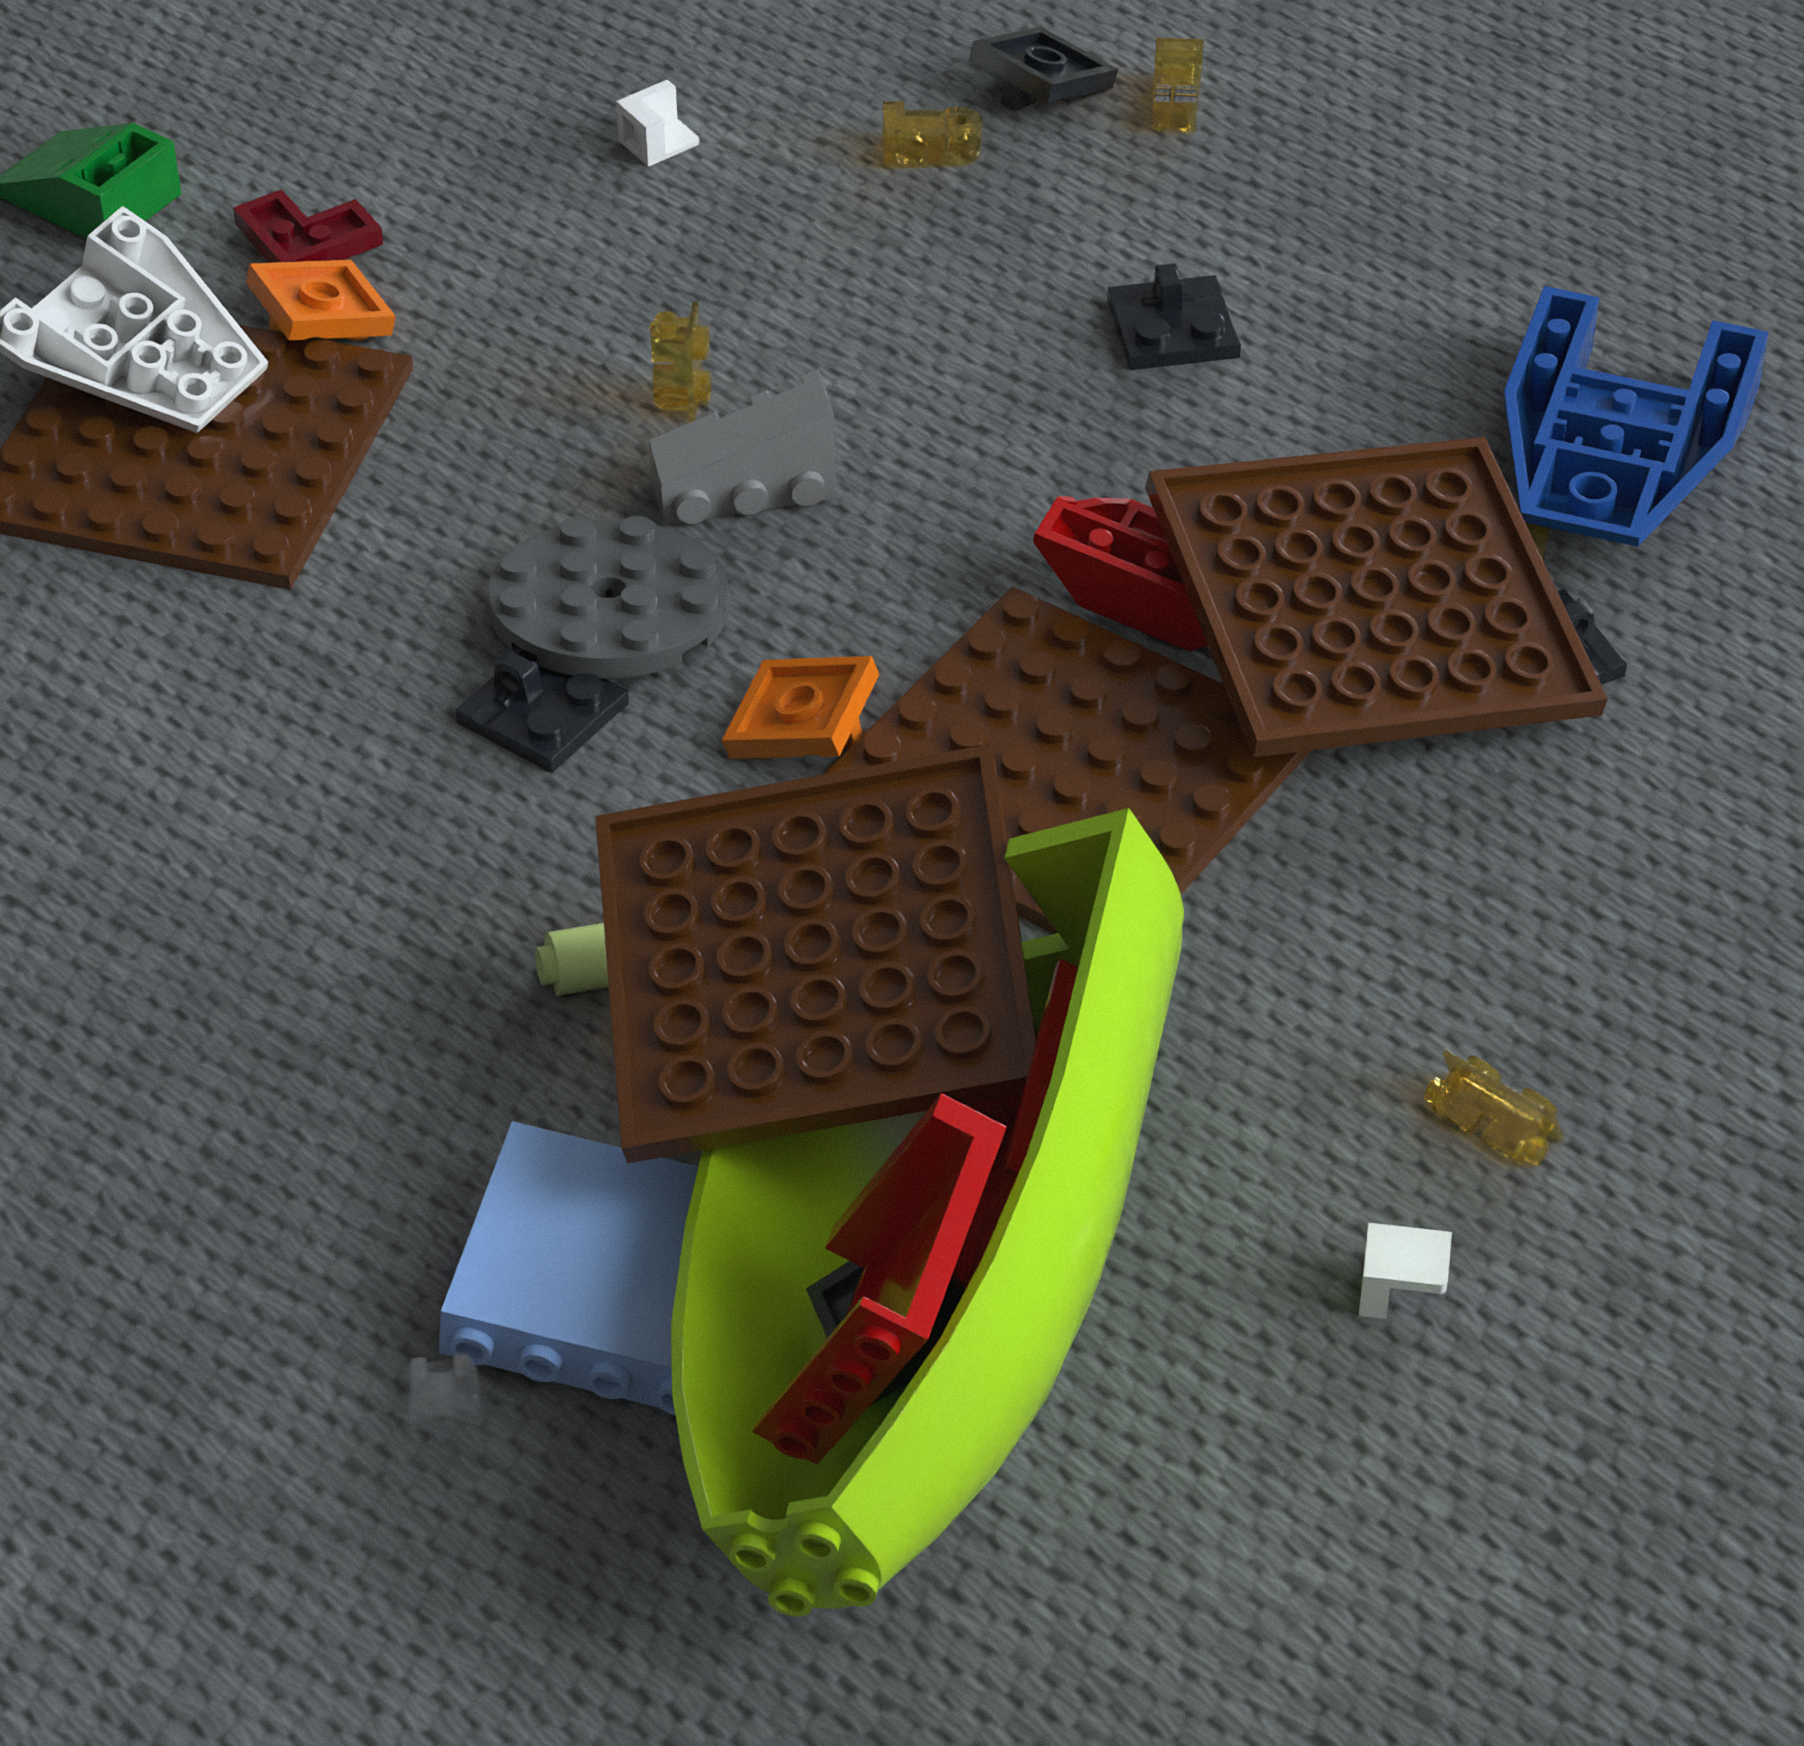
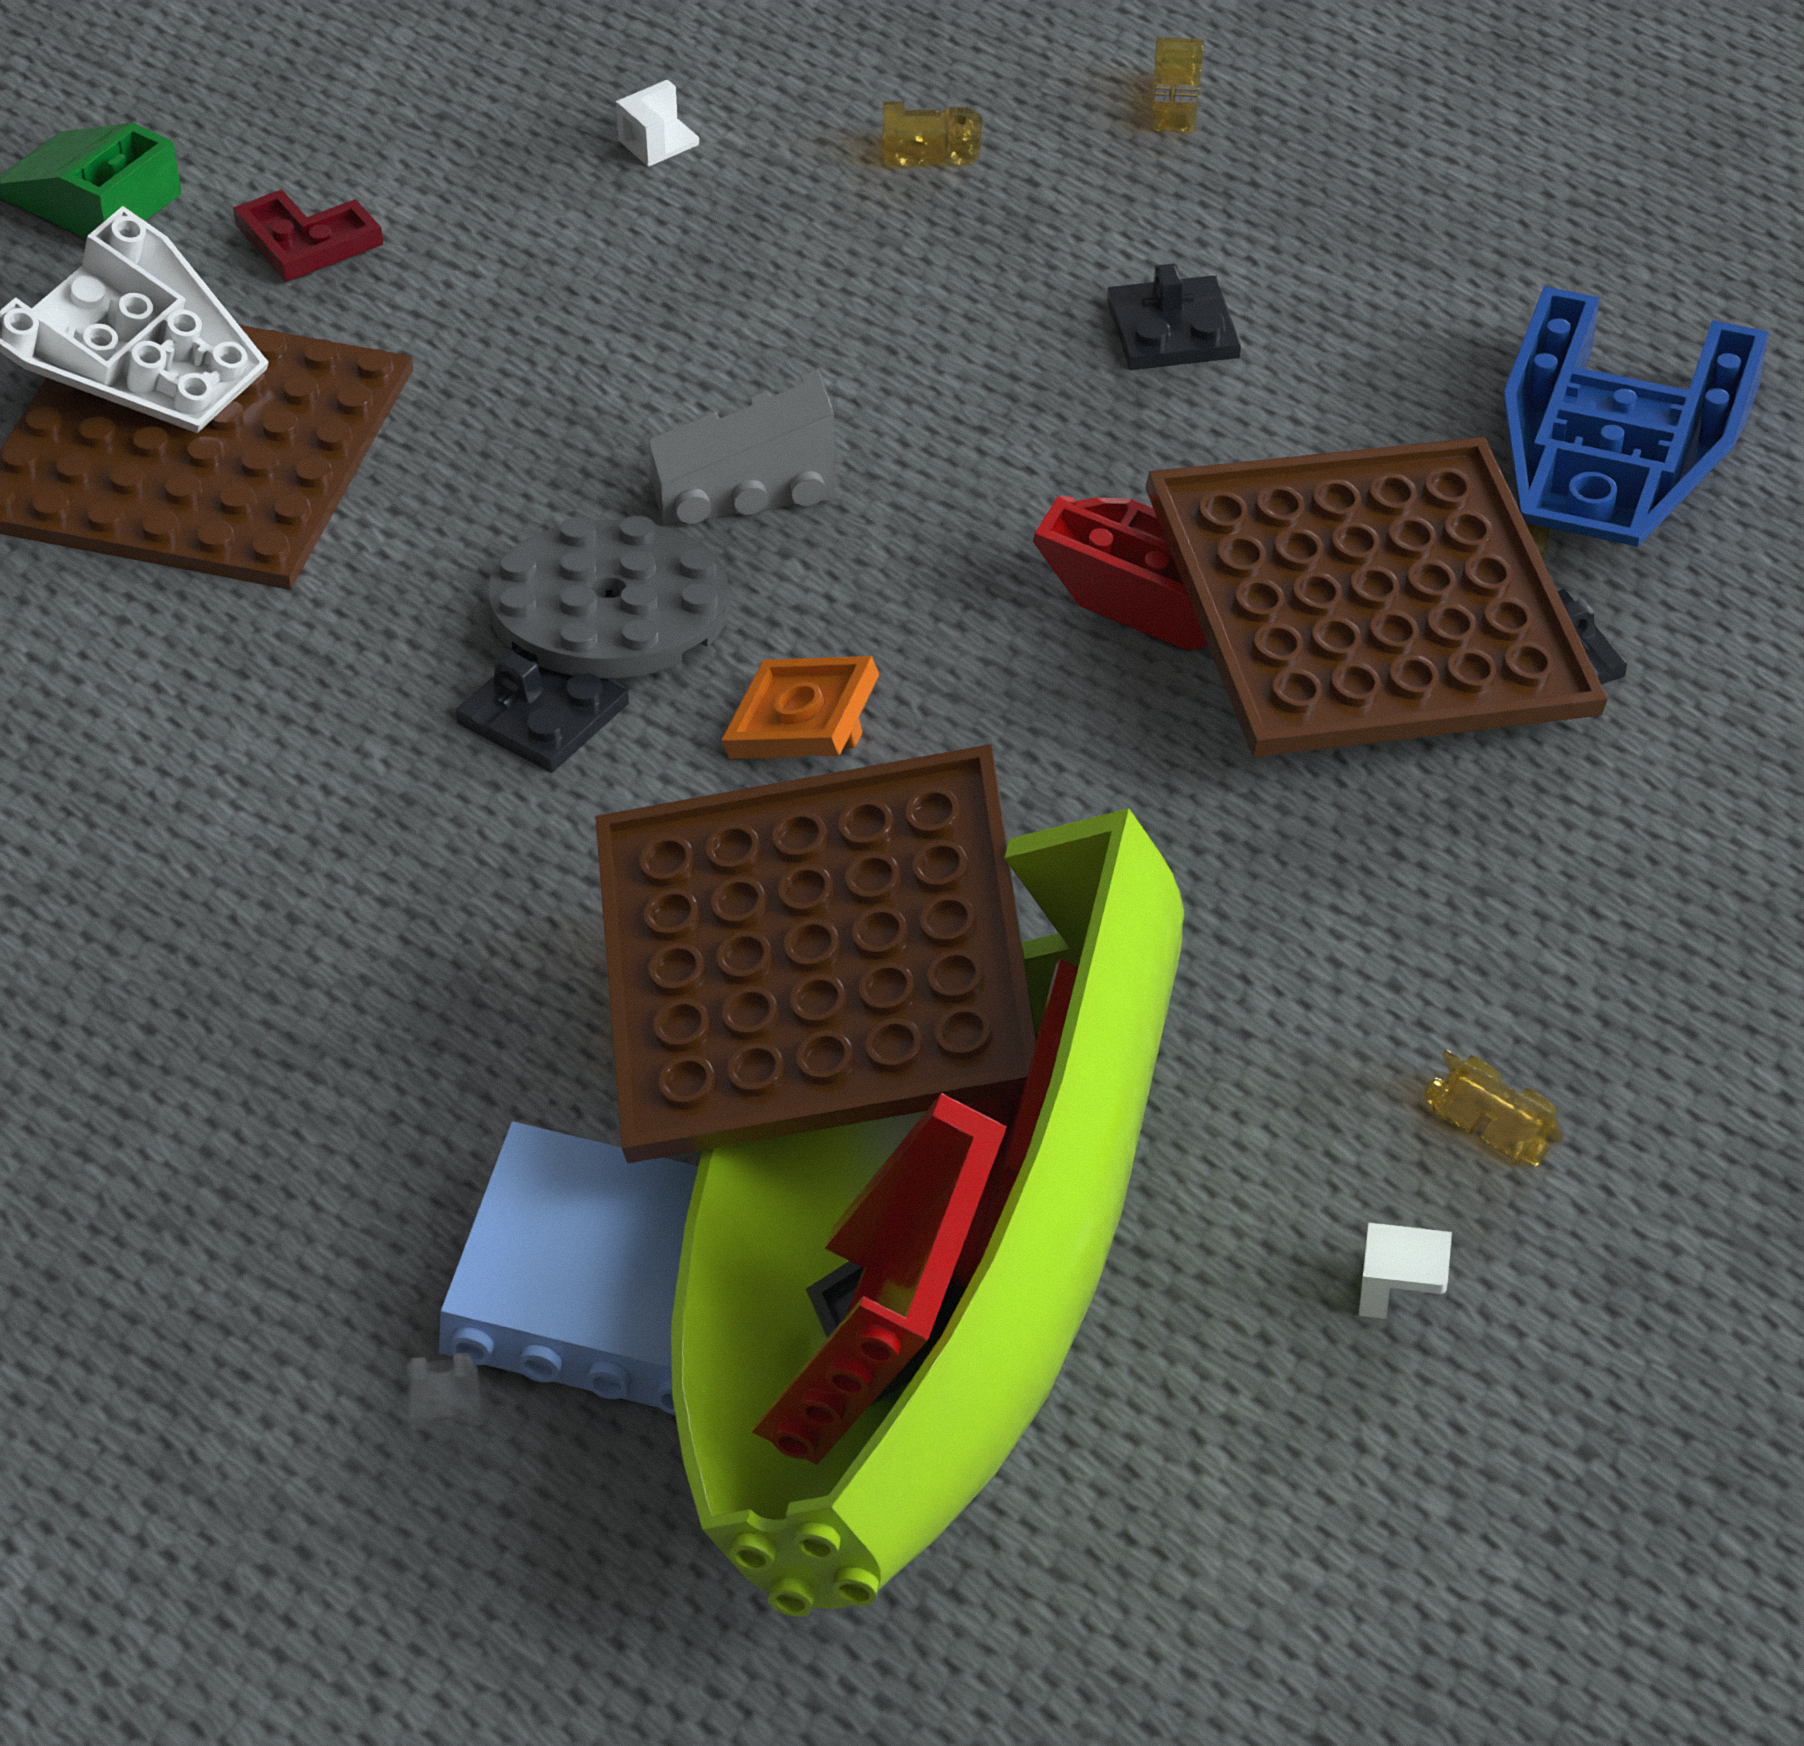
orange hinge [246,260,396,341] -> none
yellowish green brick [535,923,609,996] -> none
clear yellow hinge [649,302,712,422] -> none
reddish brown plate [824,586,1311,934] -> none
black hinge [969,26,1118,111] -> none

